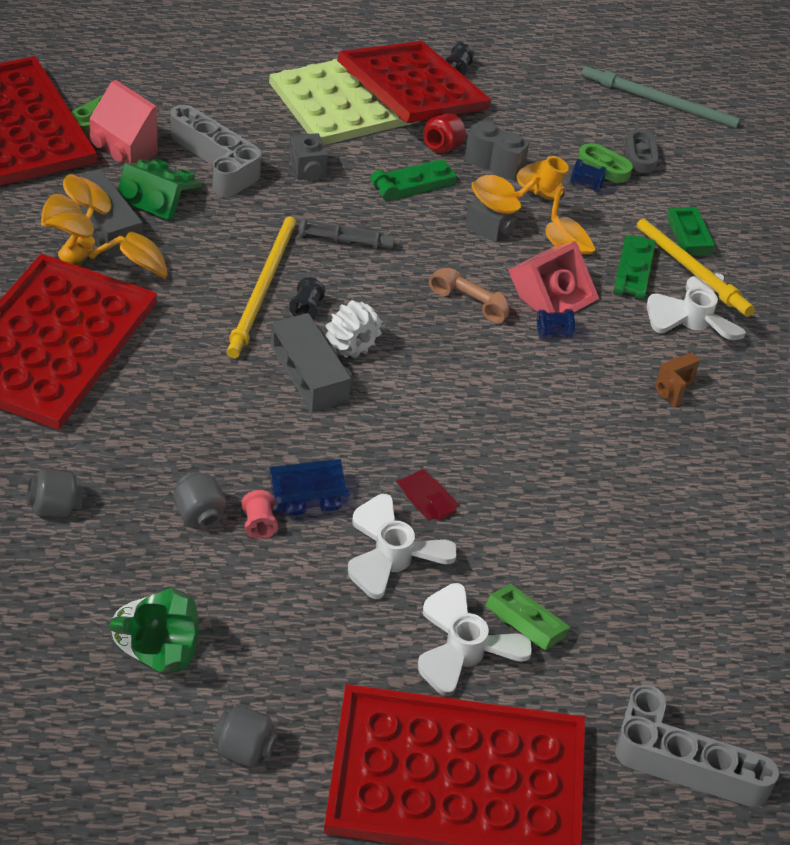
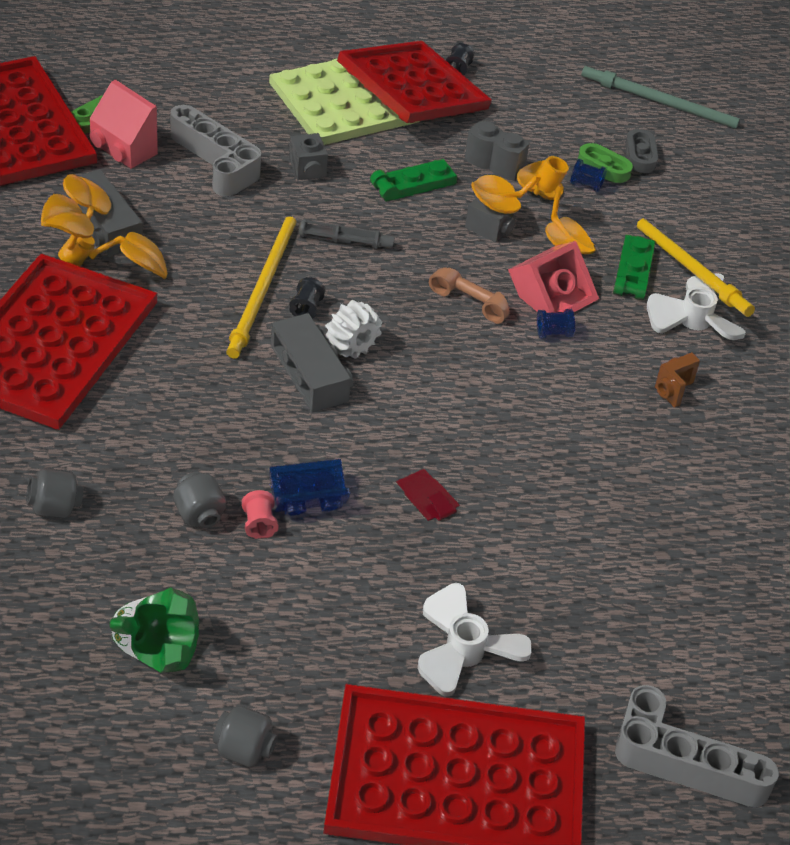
green bracket [117,159,203,220] -> none
white piece [348,494,456,599] -> none
red head [423,113,466,154] -> none
bright green plate [485,584,570,650] -> none
green plate [666,207,715,256] -> none

